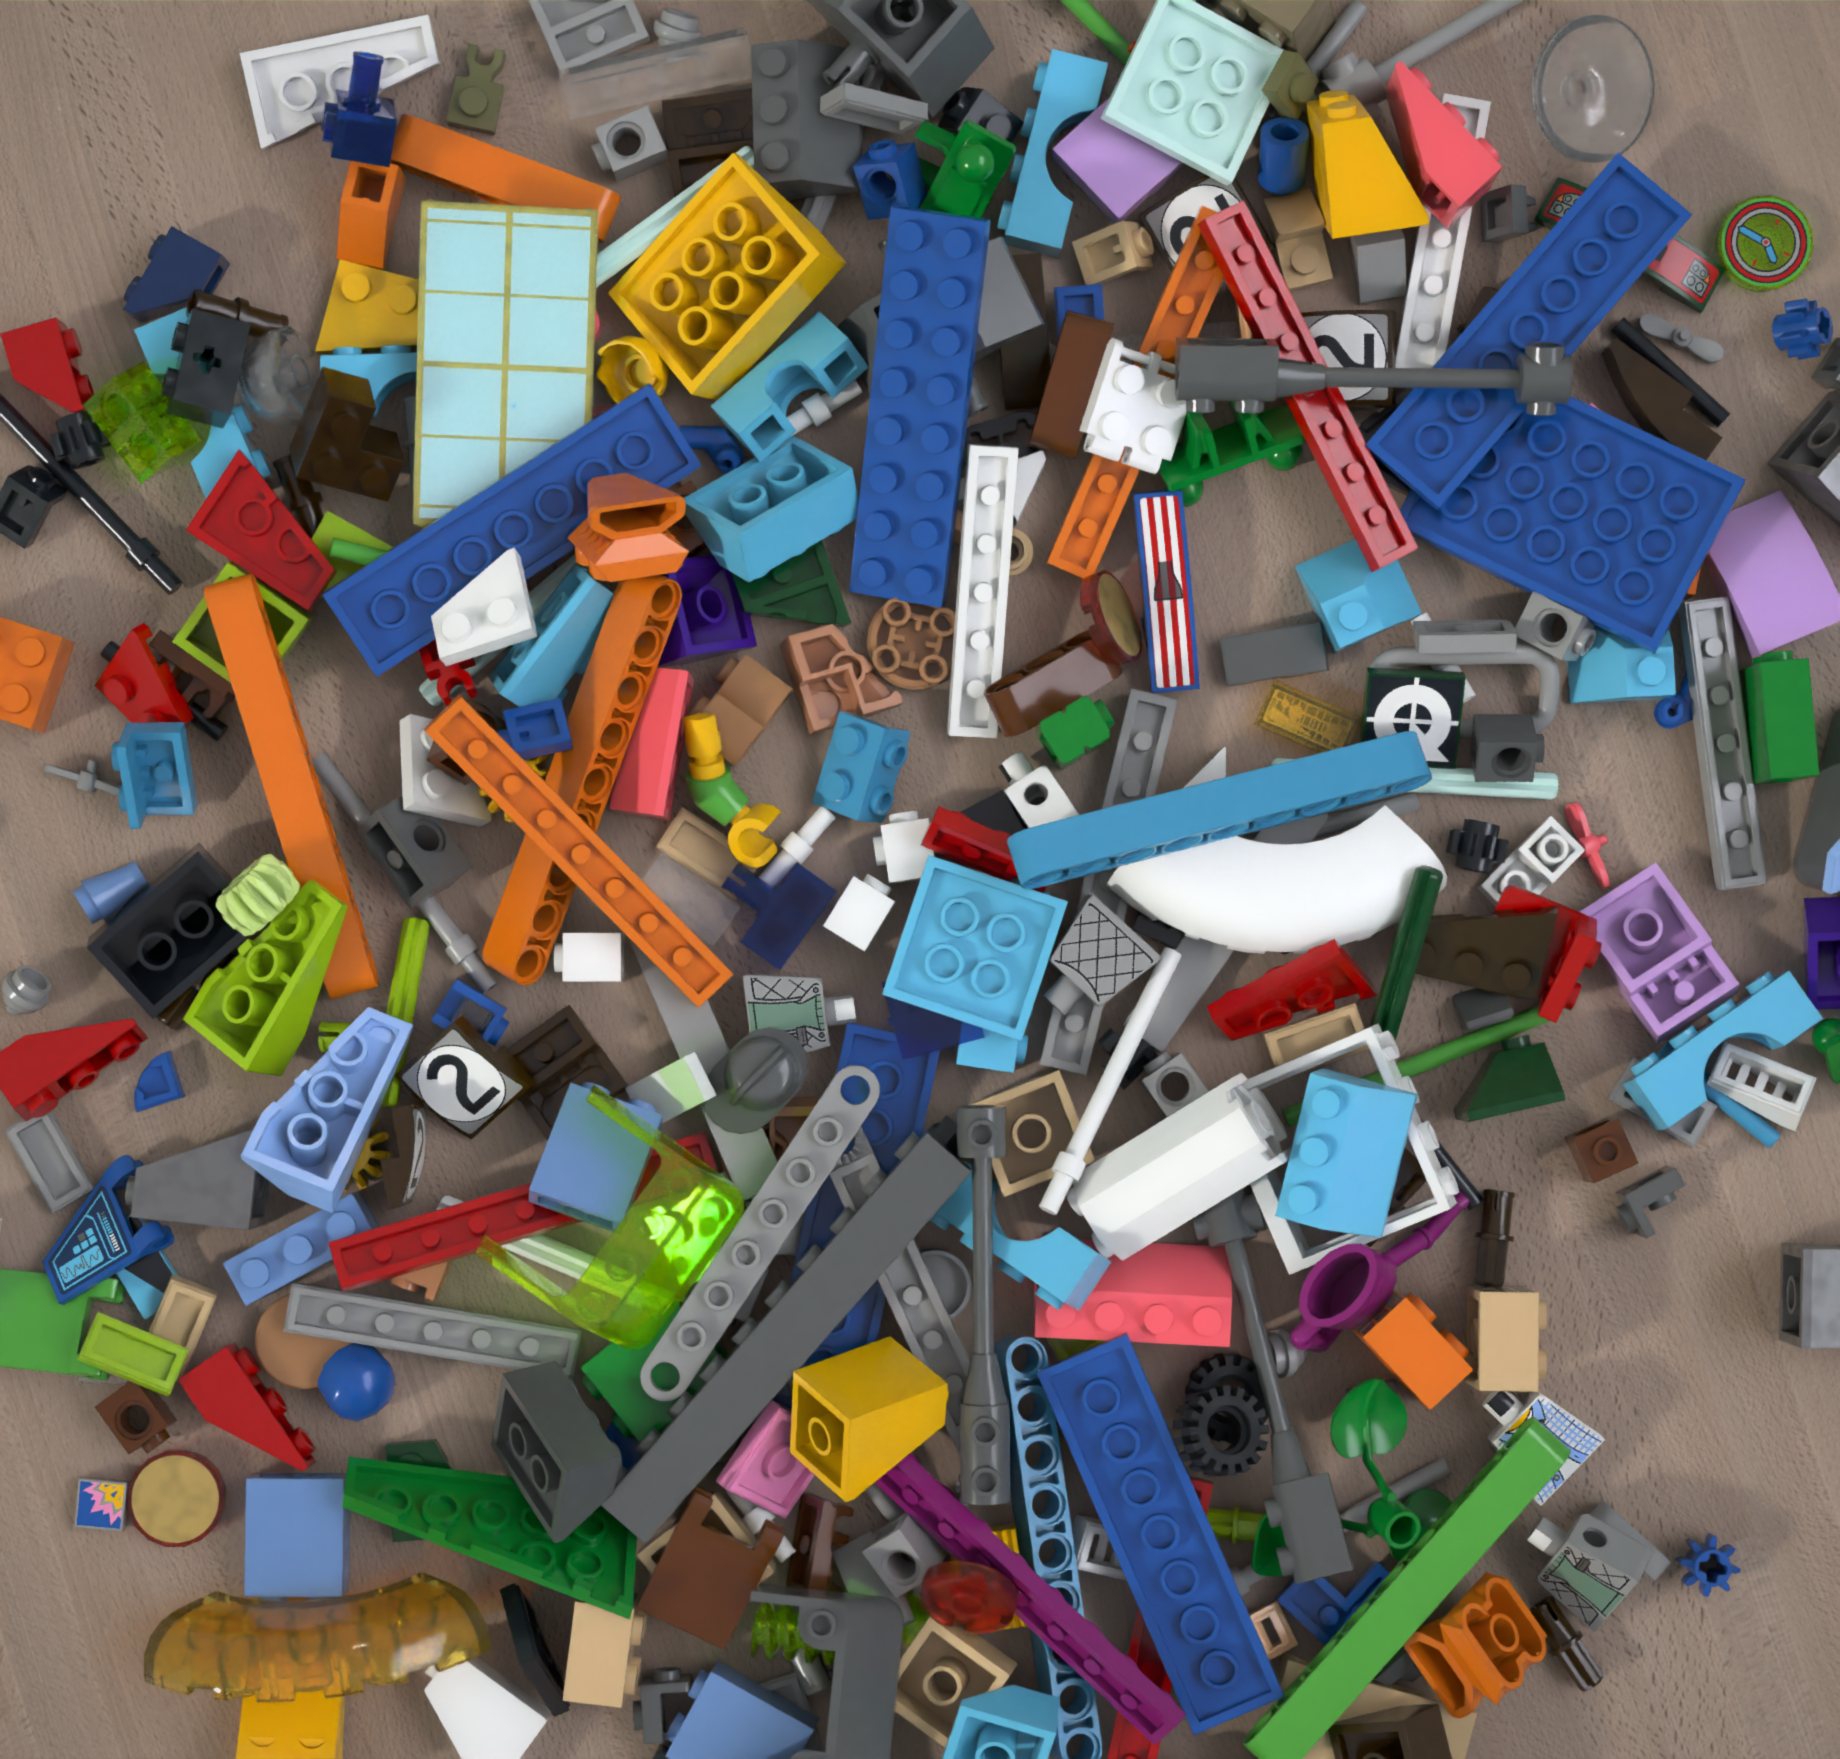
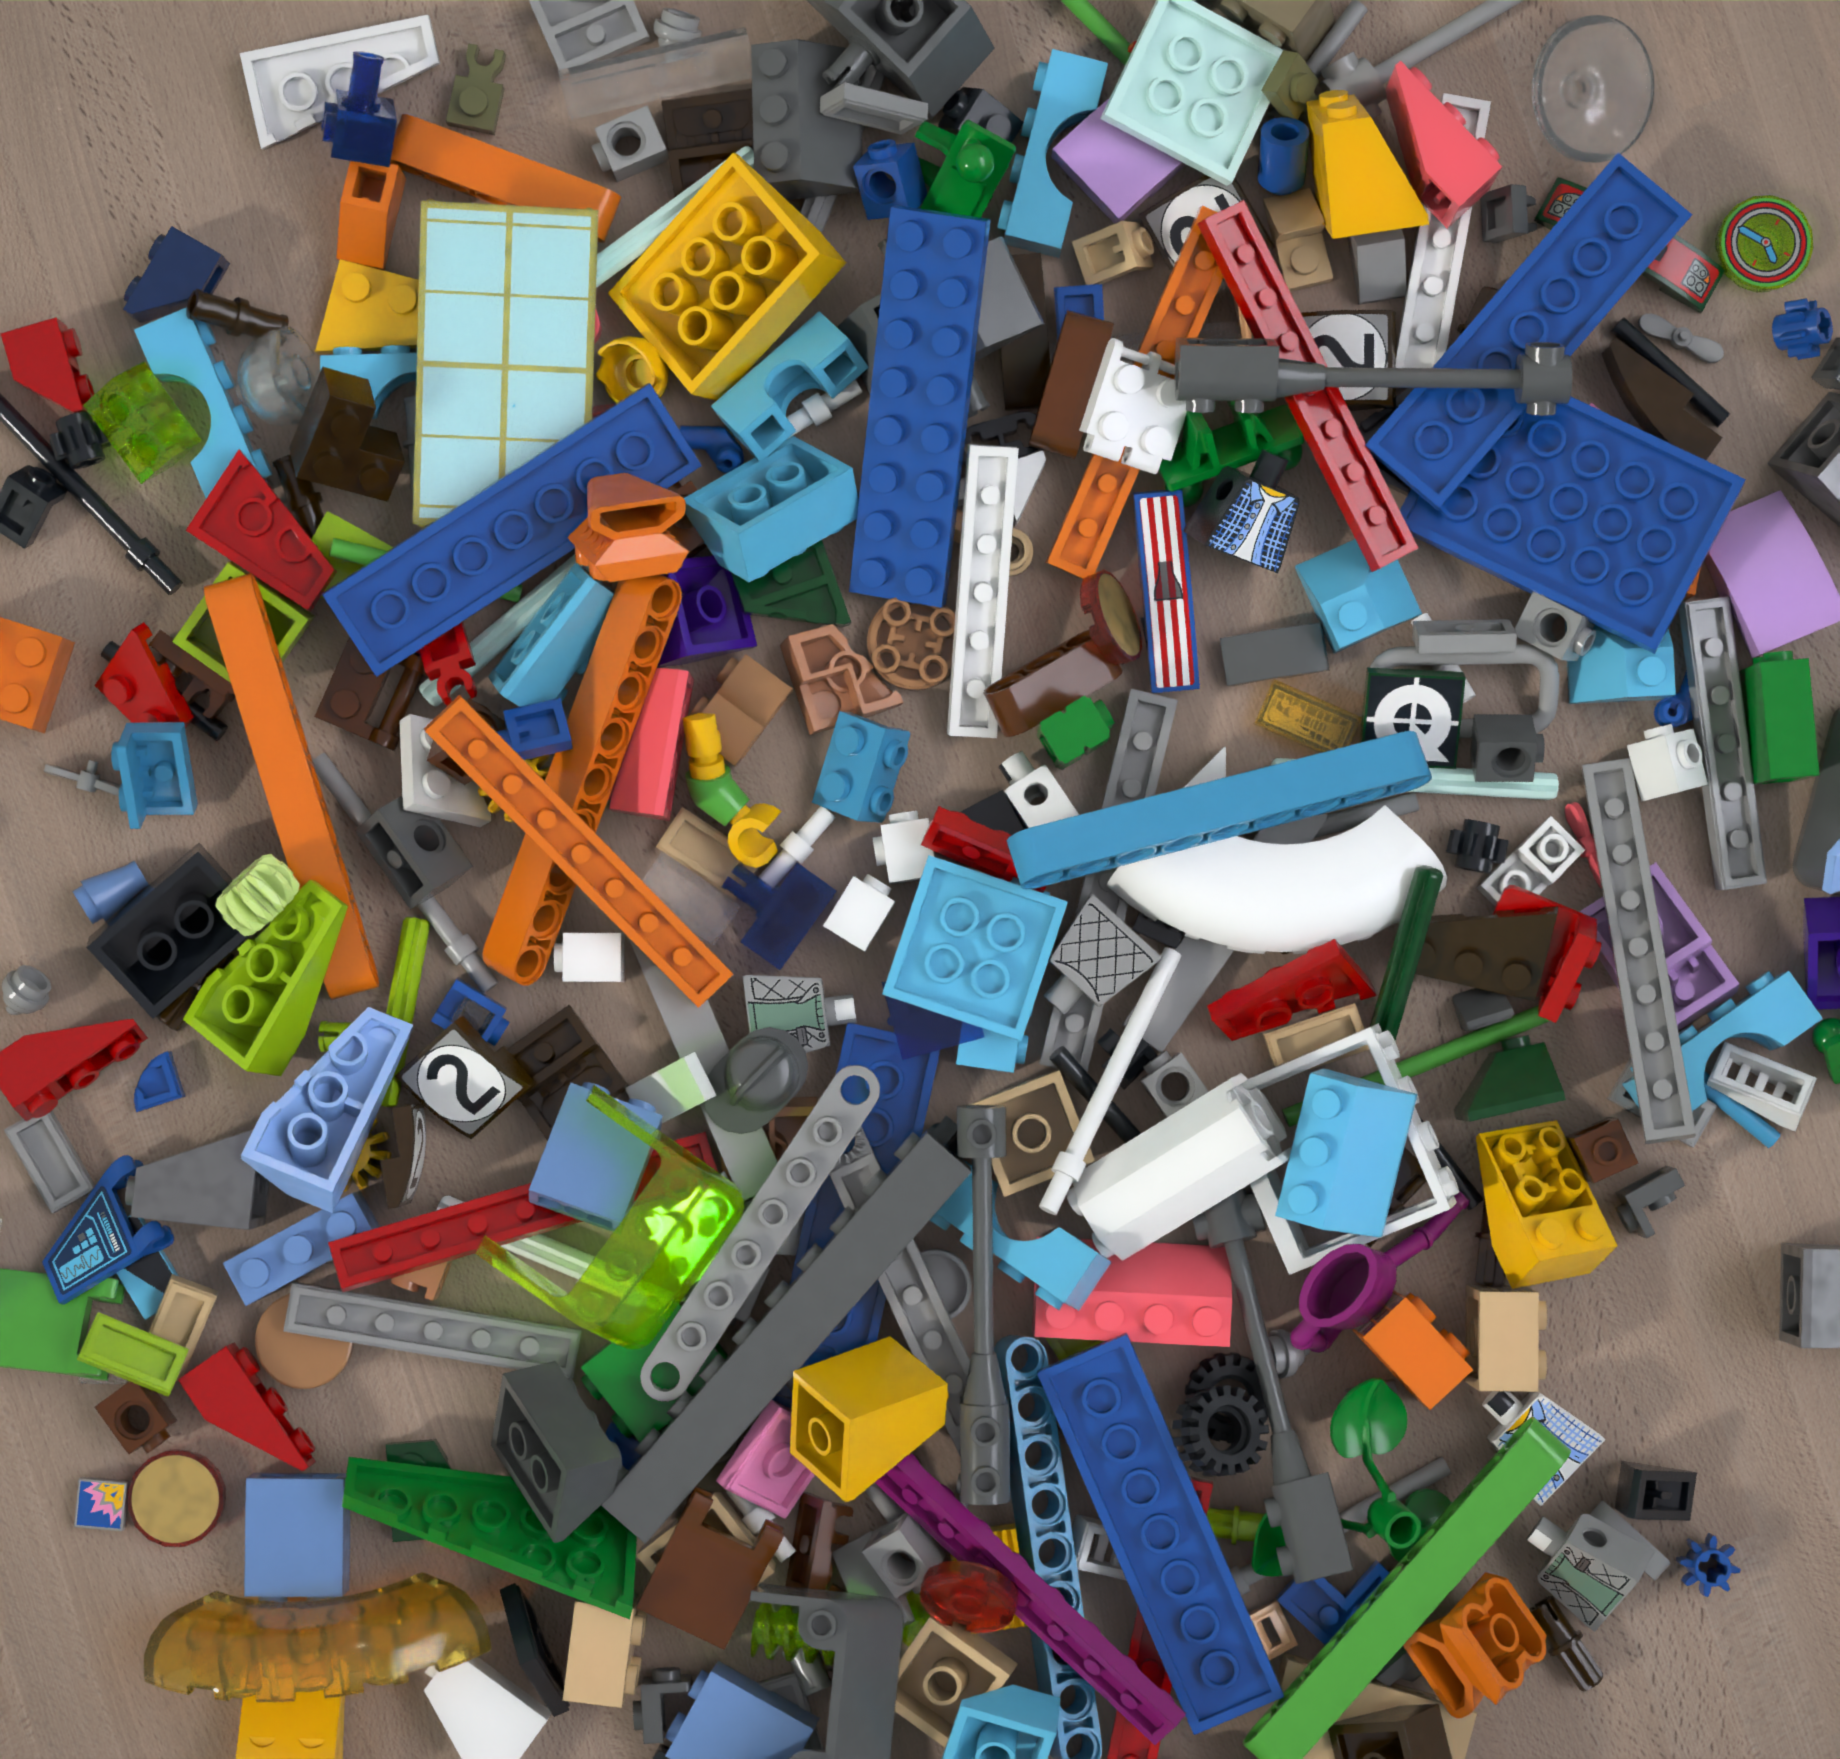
black brick [161,308,250,428] -> none
blue hair [318,1343,396,1422] -> none
white wing [431,548,538,666] -> none
none -> reddish brown plate [314,637,427,751]
none -> black bar [1049,1046,1141,1143]
none -> torso [1184,449,1300,573]
none -> yellow slope [1476,1120,1618,1289]
none -> light grey plate [1582,758,1696,1145]
none -> black slope [1615,1461,1697,1521]
none -> white brick [1627,724,1708,802]

